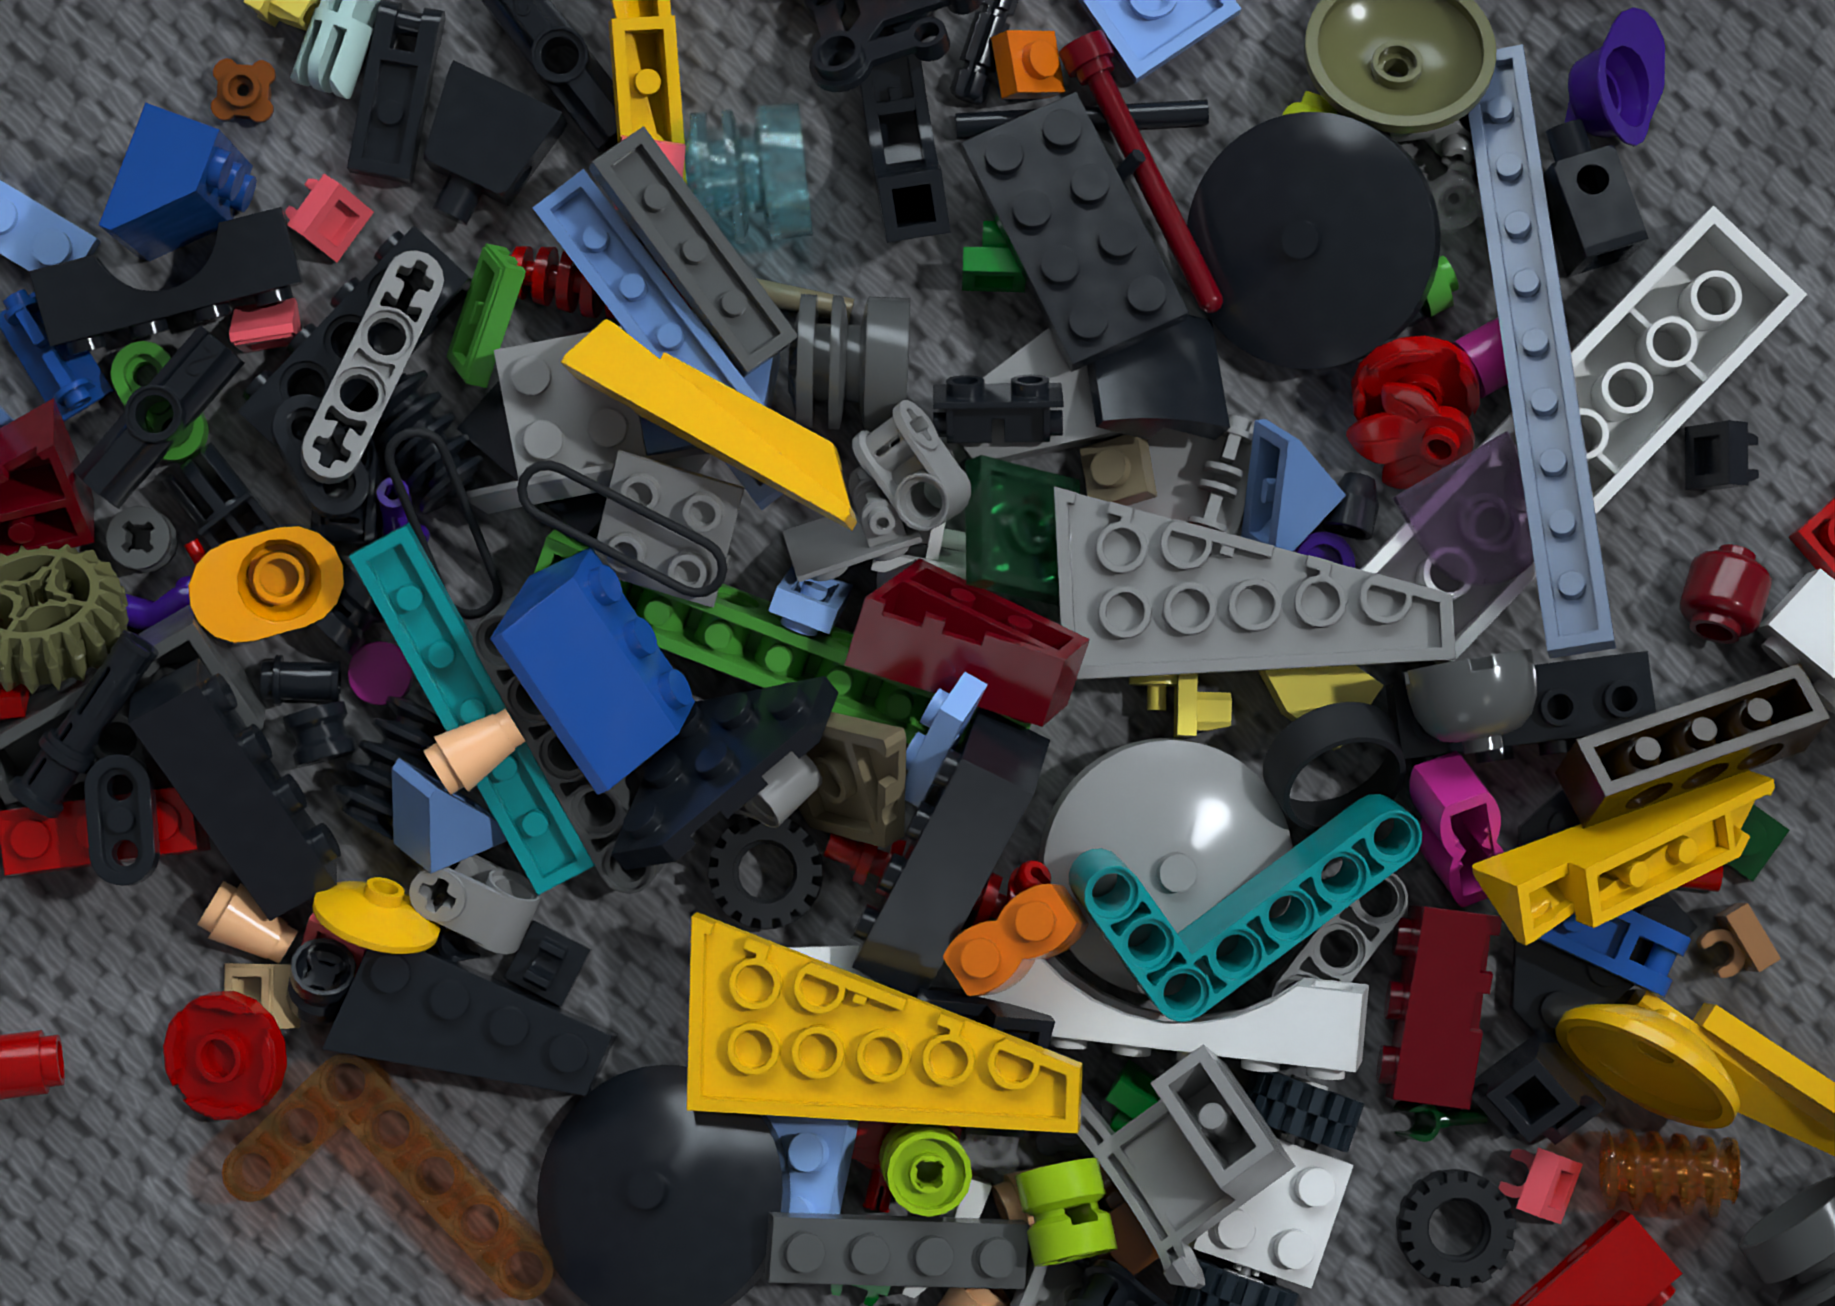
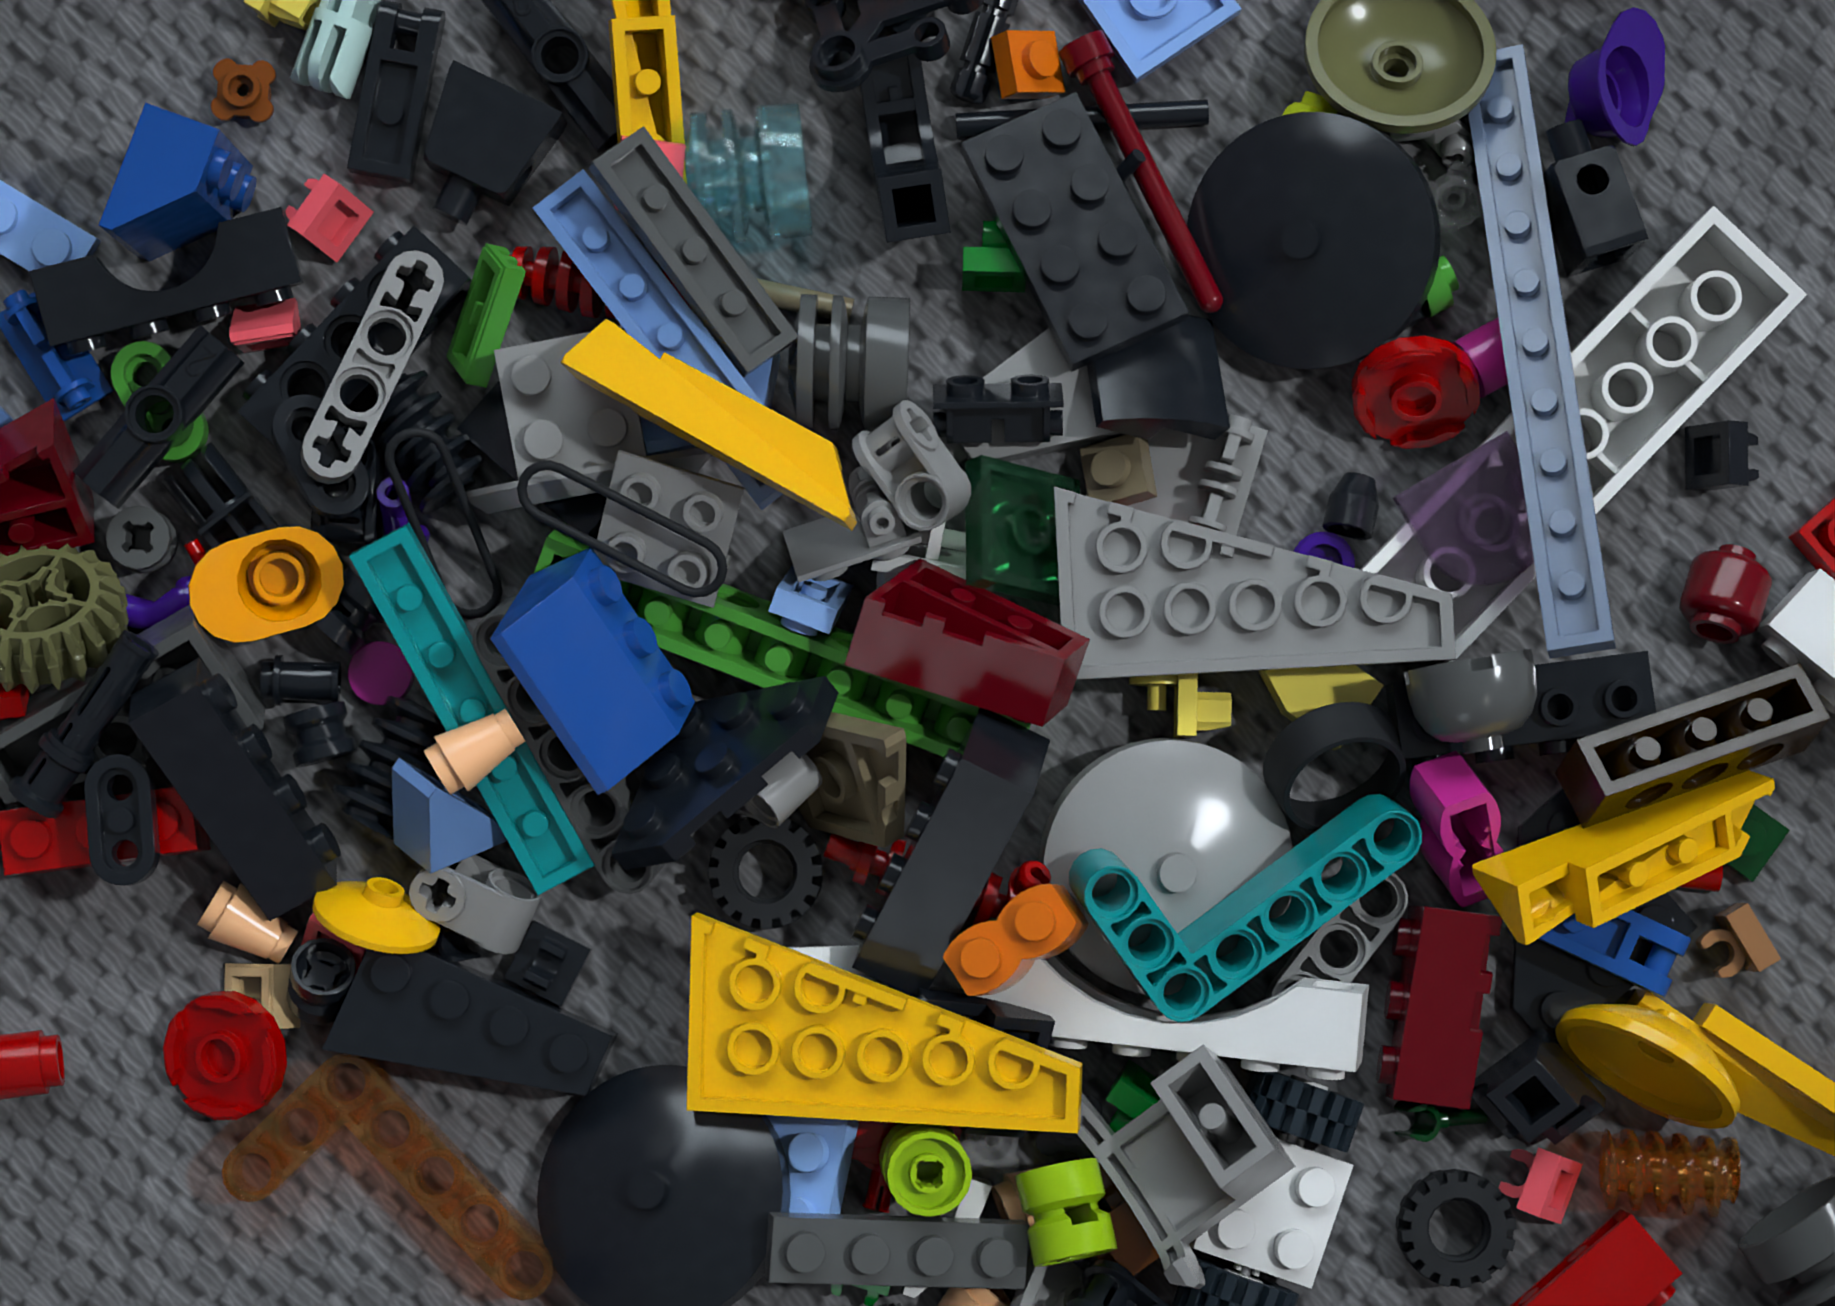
light blue plate [905,672,988,807] -> none
medium blue slope [1241,419,1346,551] -> none
red plate [1346,382,1475,490] -> none

